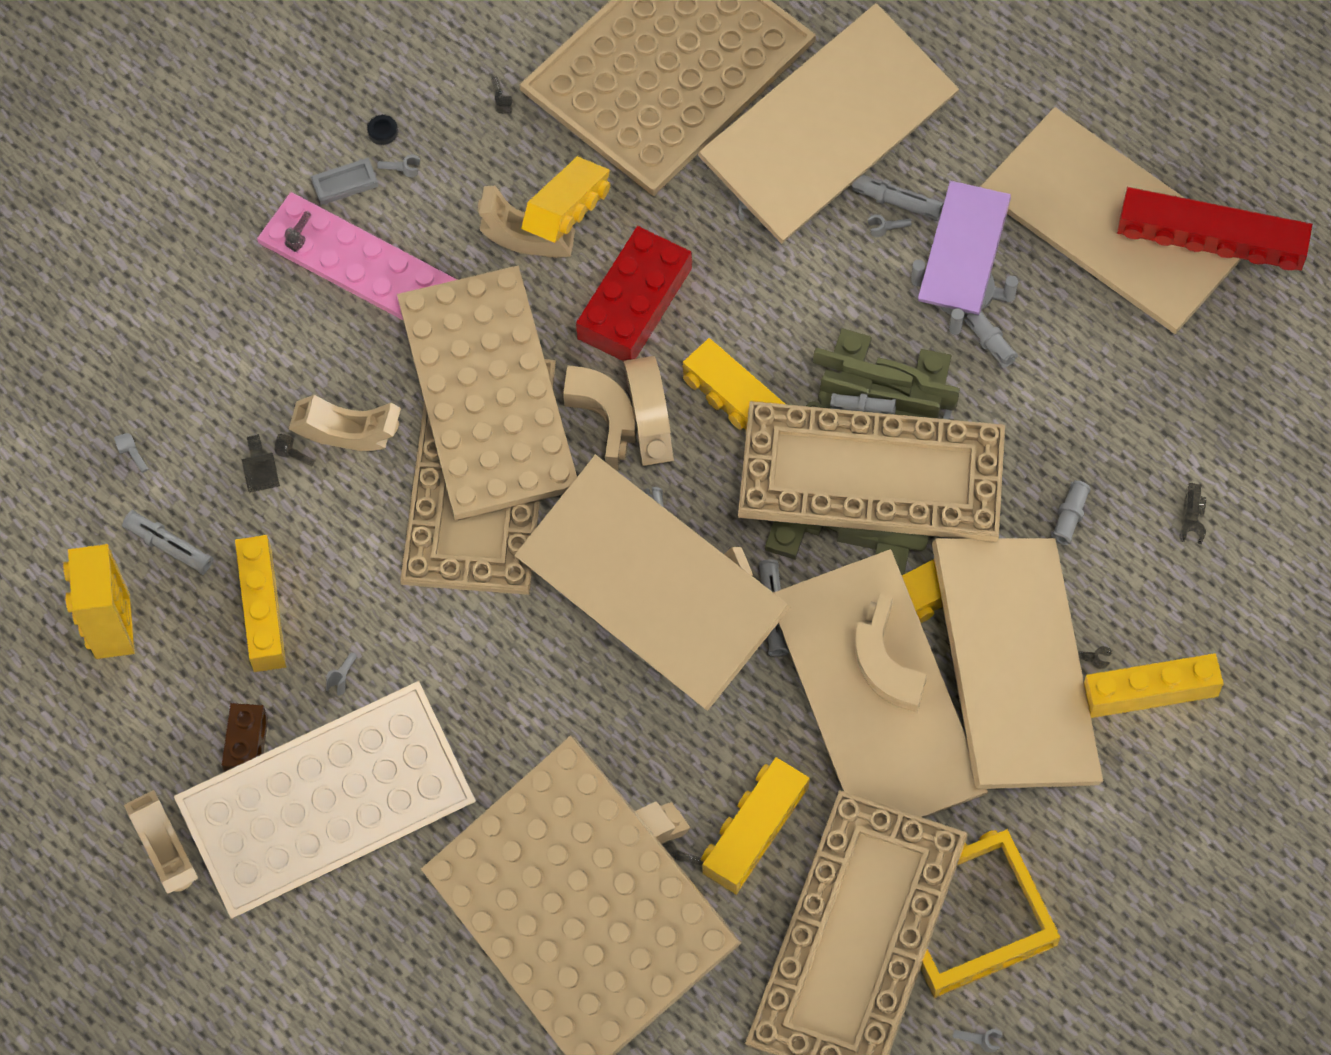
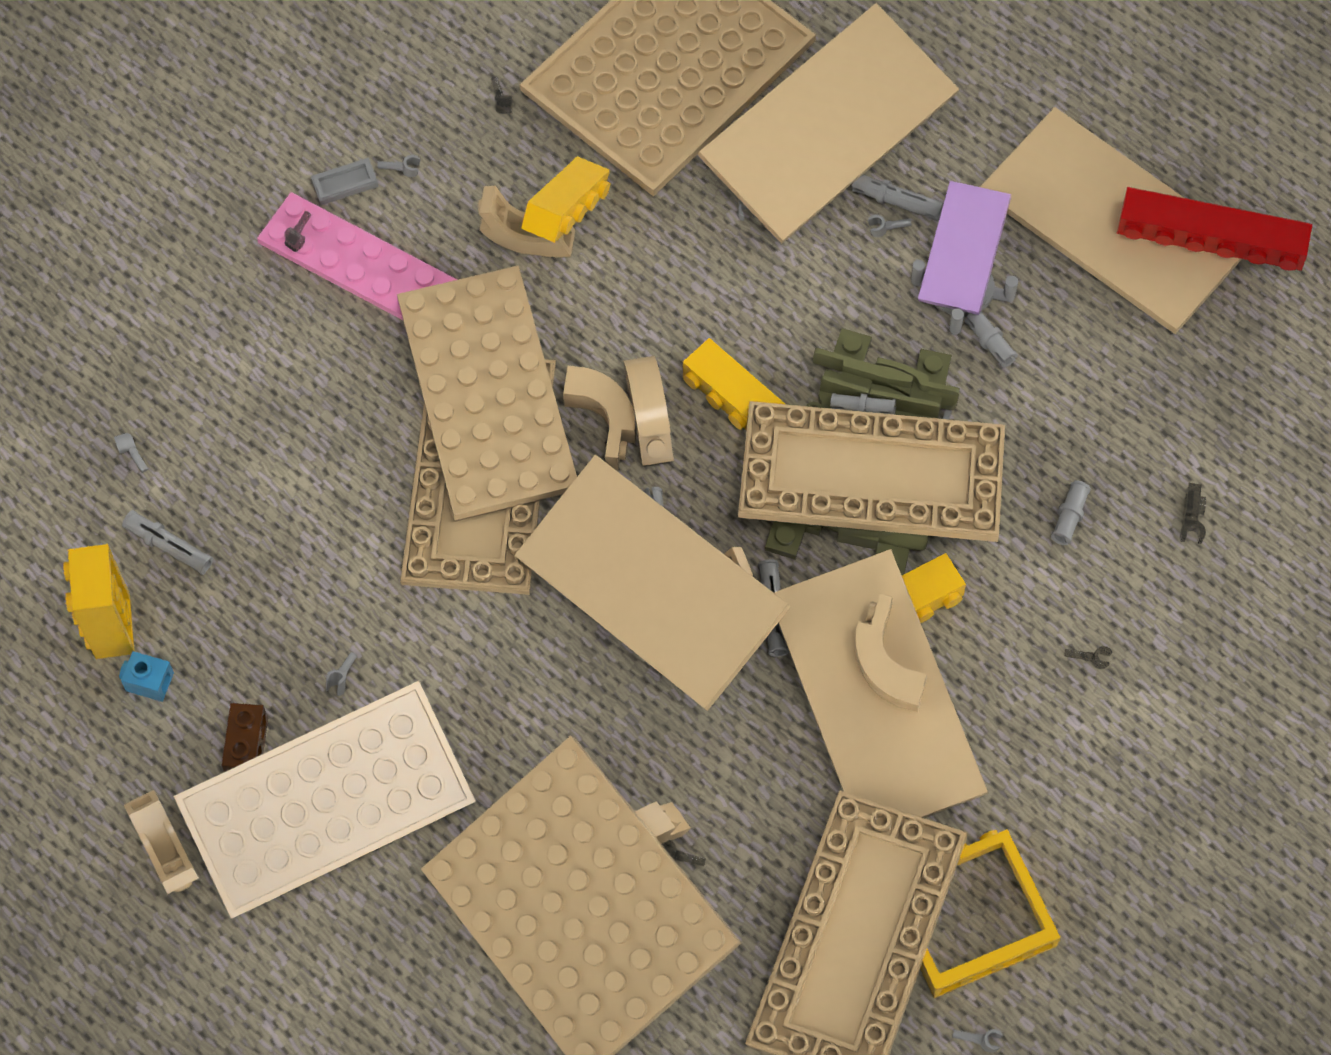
yellow brick [235,535,287,673] -> none
clear smoke plate [242,434,280,493] -> none
clear smoke hand [274,434,316,467] -> none
tan arch [289,395,401,451] -> none
black tile [367,115,398,145] -> none
red brick [576,225,692,362] -> none
yellow brick [701,757,810,895] -> none
tan tile [932,538,1103,789] -> none
yellow brick [1084,653,1224,718] -> none
none -> dark azure brick [119,651,174,702]

